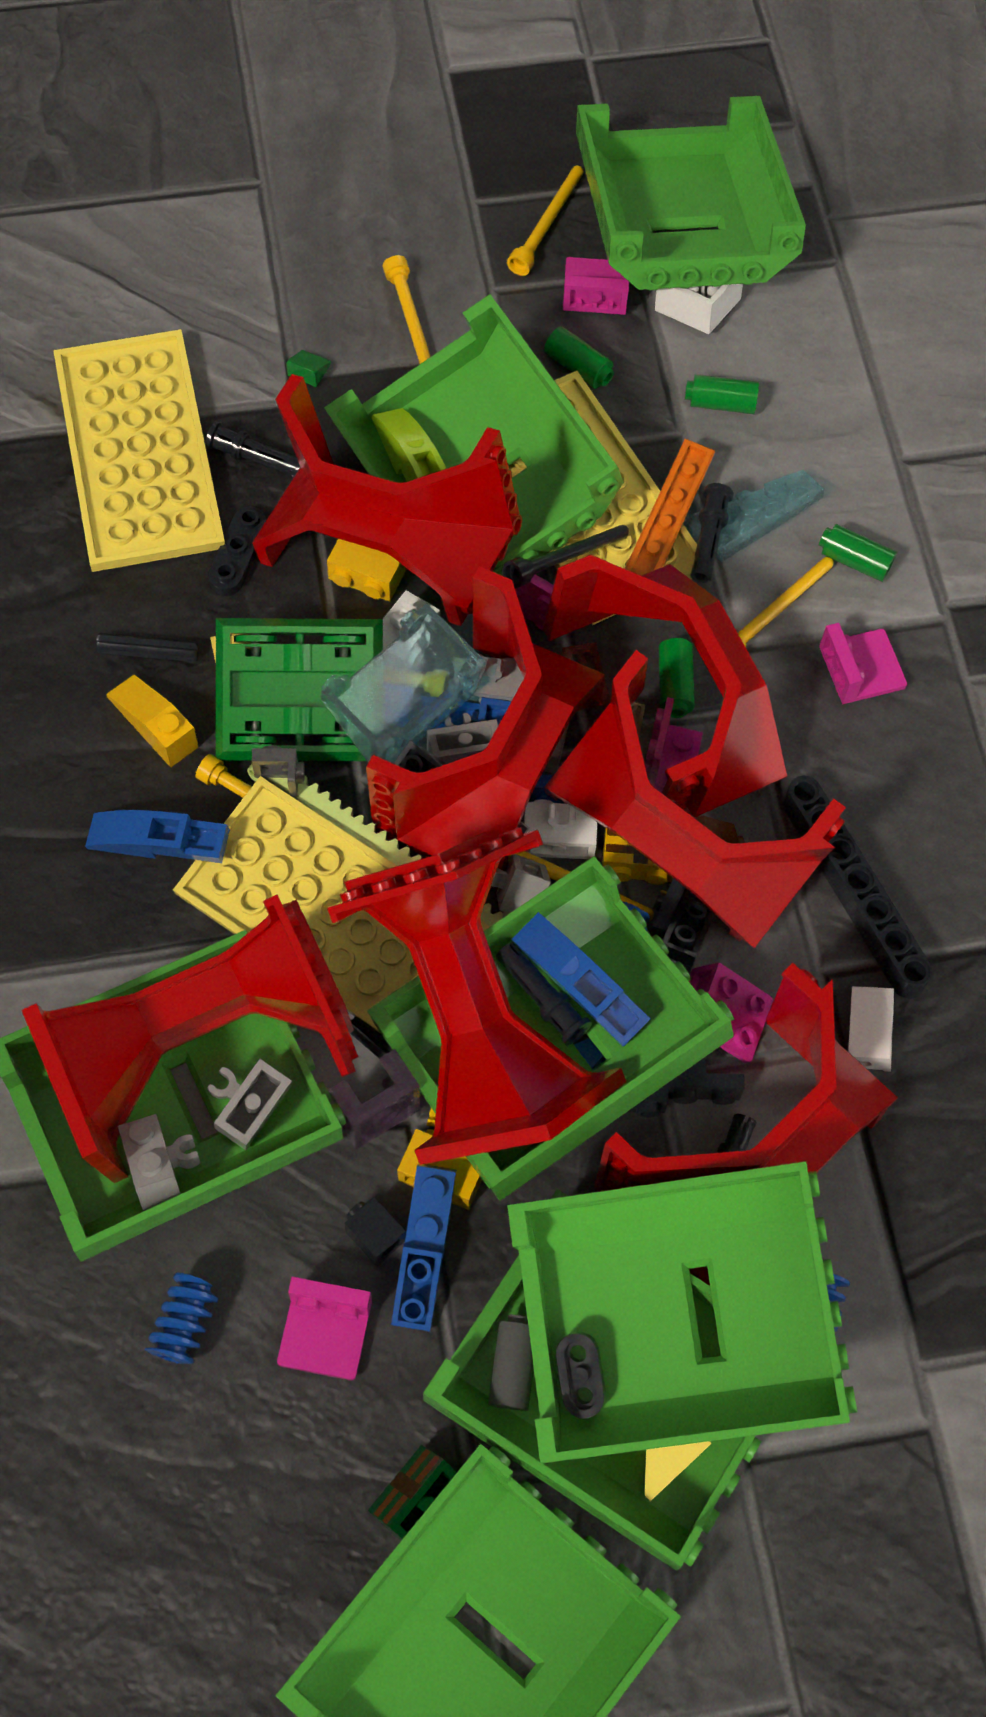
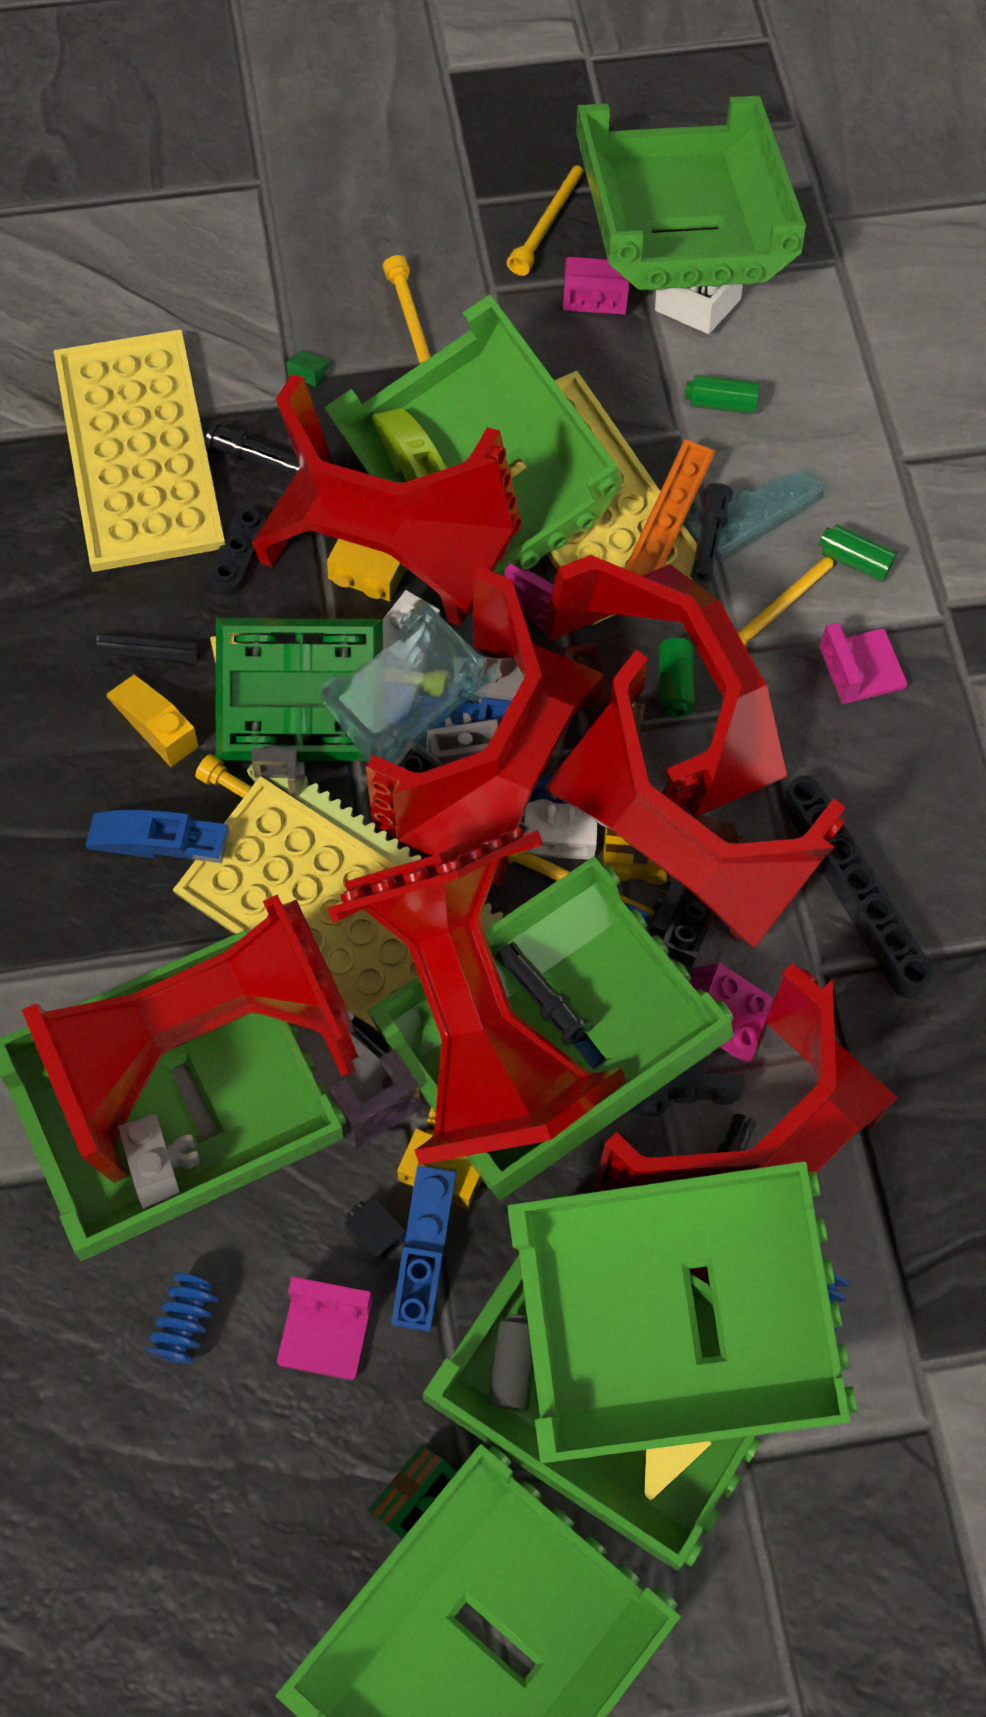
light grey brick [207,1059,292,1151] -> none
light grey brick [491,854,551,917] -> none
black piece [503,525,629,588] -> none
blue slope [511,912,651,1047] -> none
green brick [544,326,614,389] -> none
black plate [556,1331,606,1419] -> none
dark pink bracket [645,697,703,793] -> none
white hinge [848,986,894,1072] -> none

